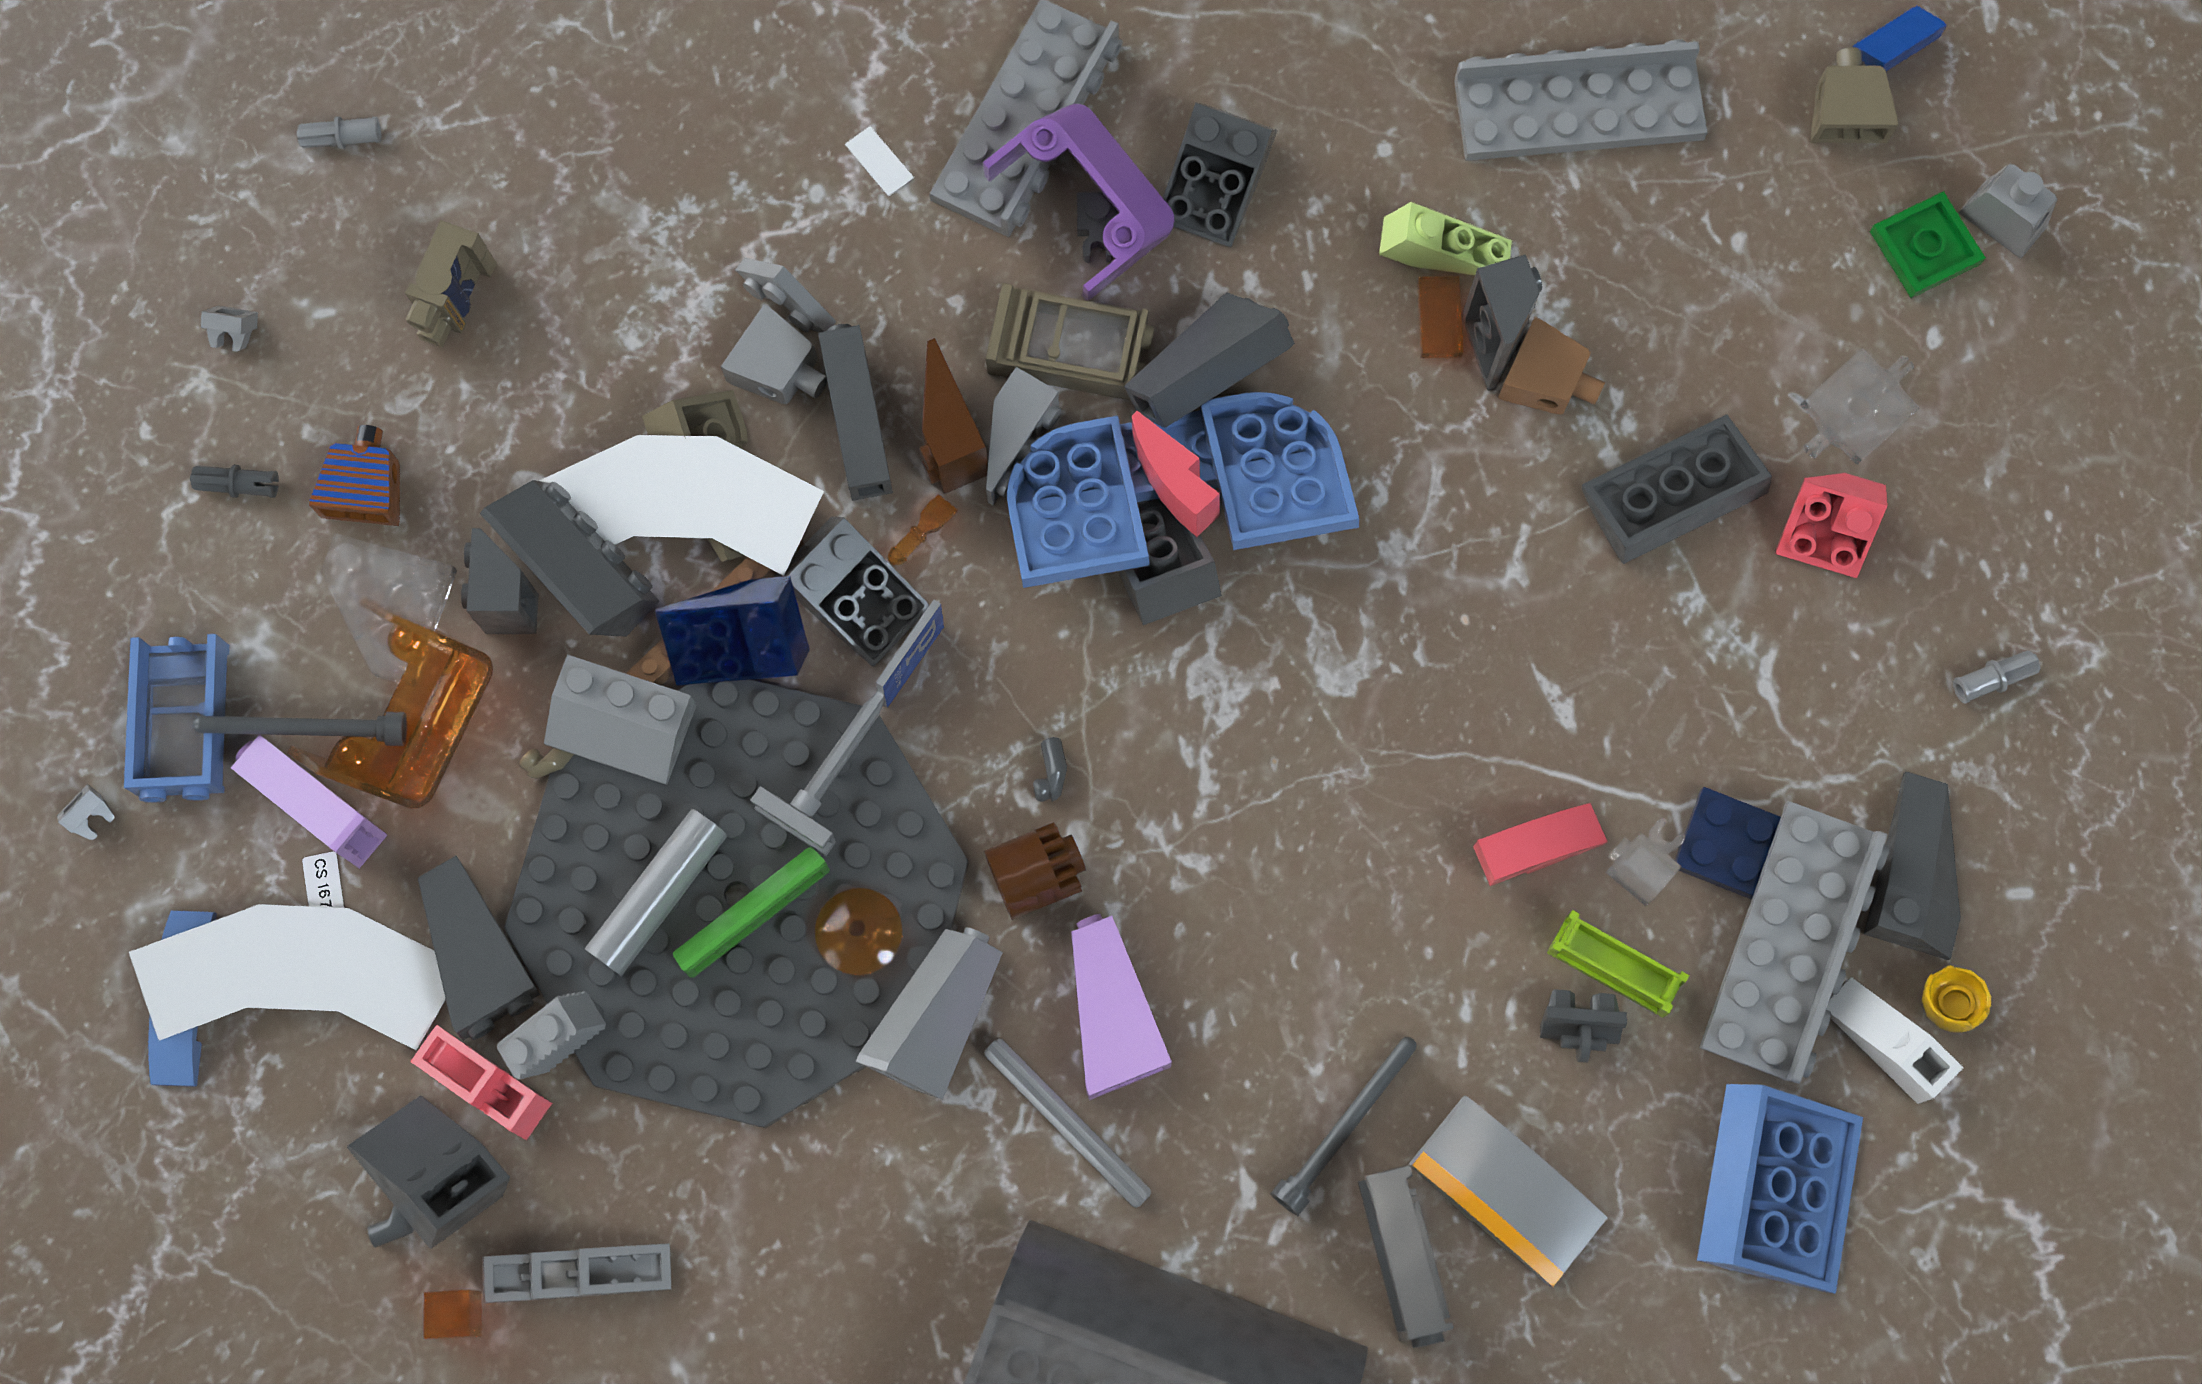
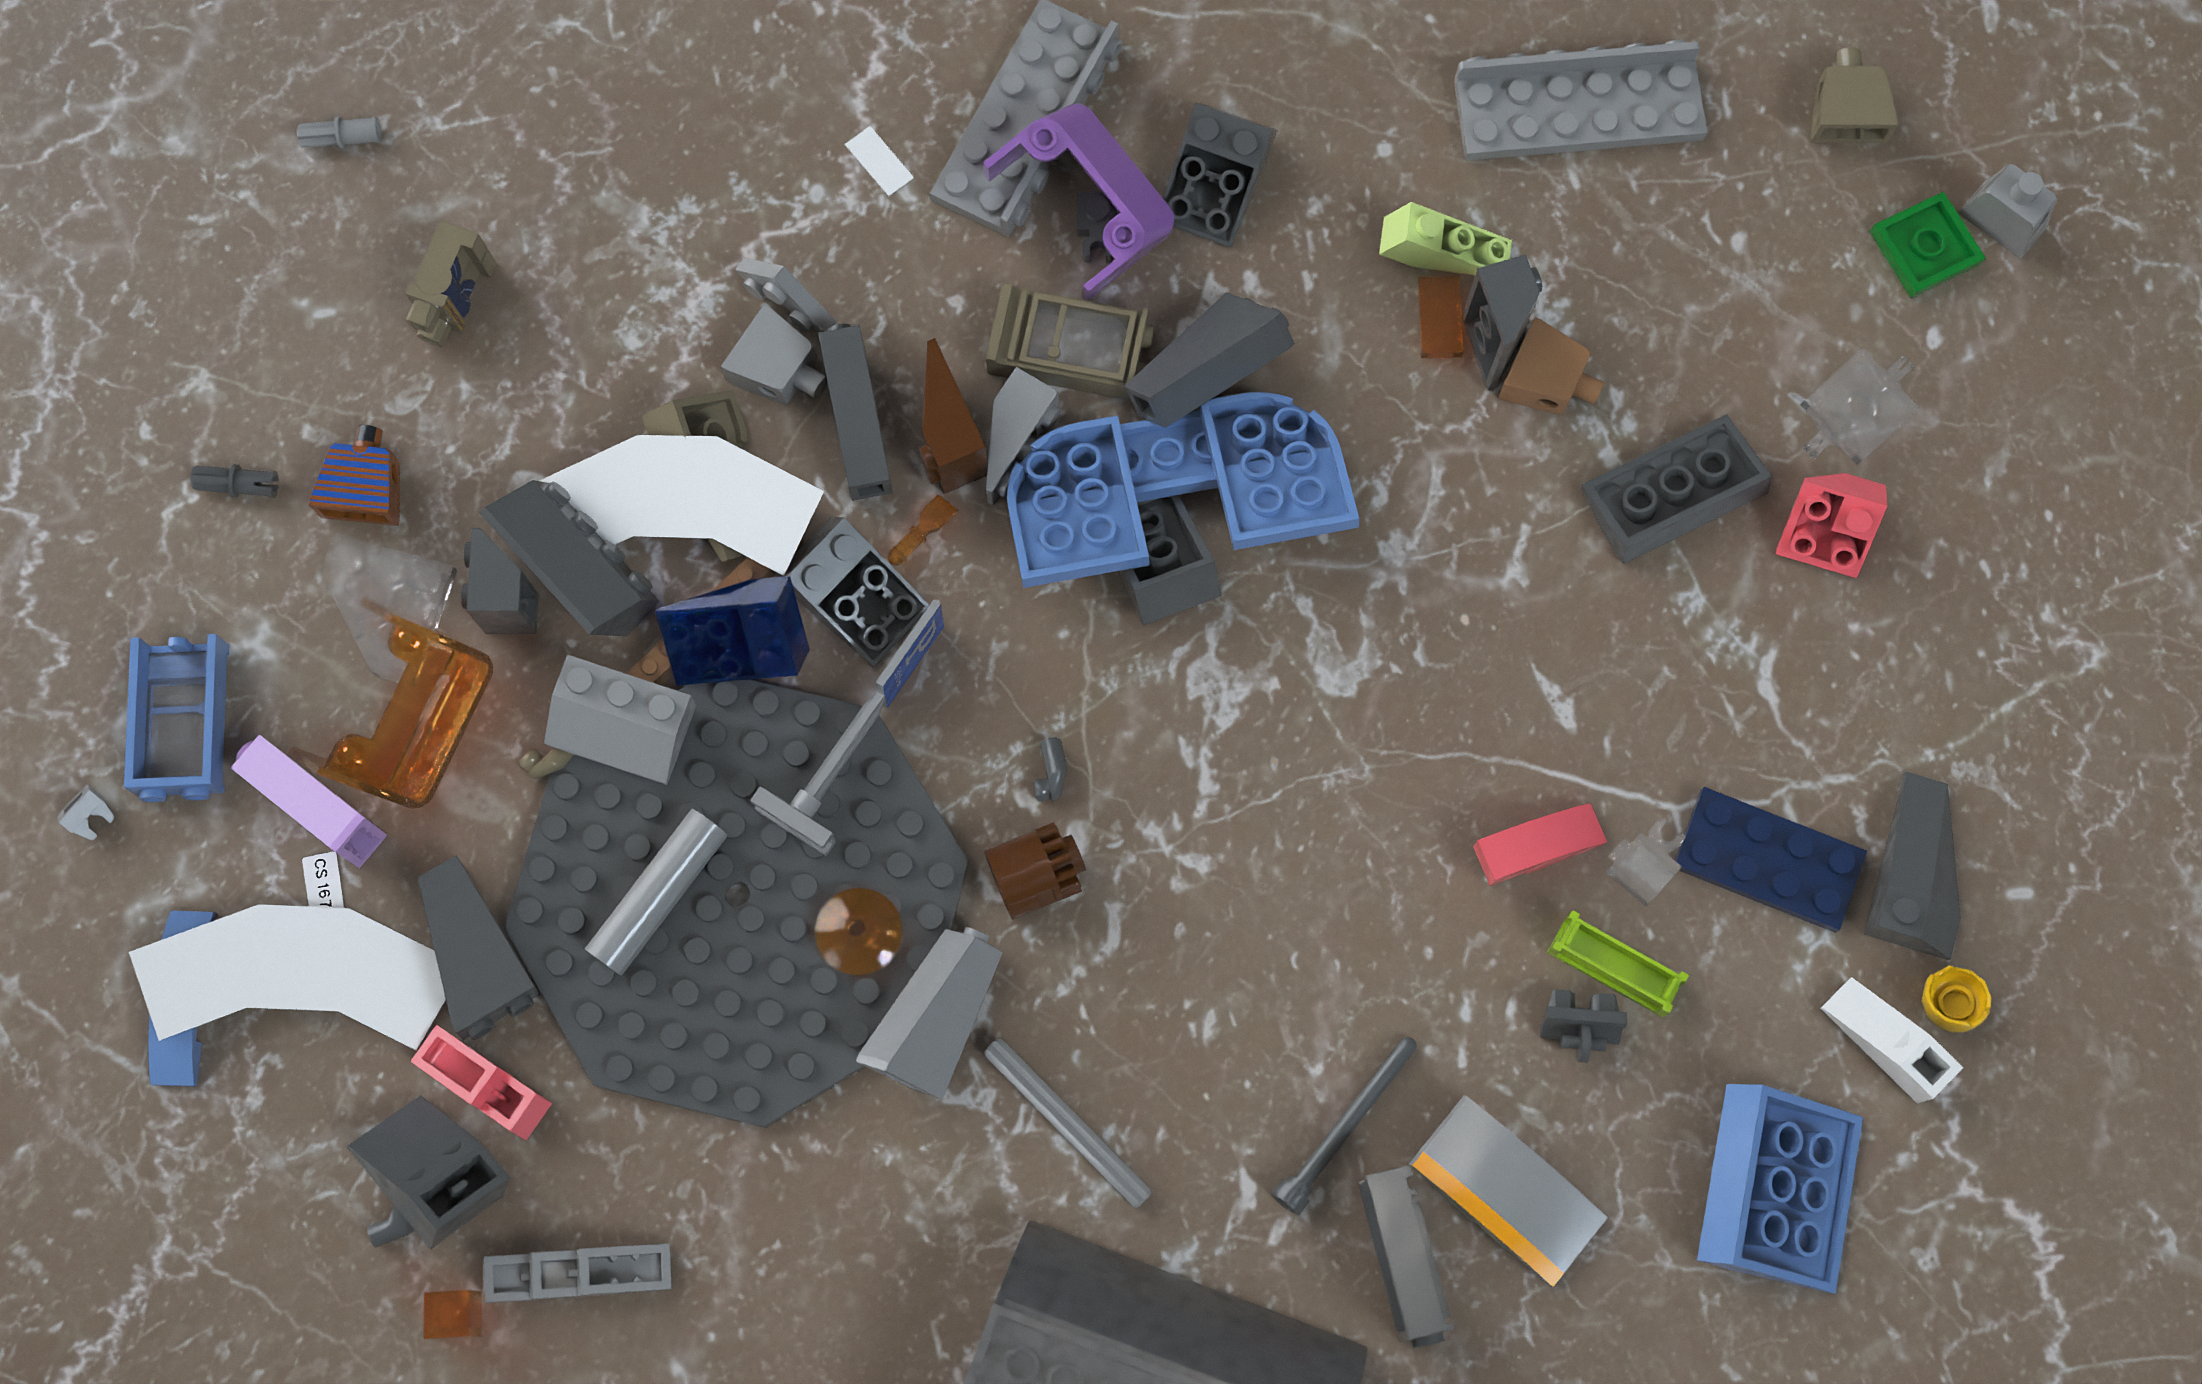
dark grey piece [193,712,407,746] -> none
light grey tile [201,306,258,351] -> none
light grey brick [497,991,606,1079] -> none
bright green slope [673,847,830,978] -> none
lavender slope [1071,914,1172,1100] -> none
coral slope [1131,411,1220,537] -> none
light grey bracket [1699,801,1890,1084] -> none
blue slope [1853,5,1947,72] -> none
light grey axle [1953,651,2041,704] -> none

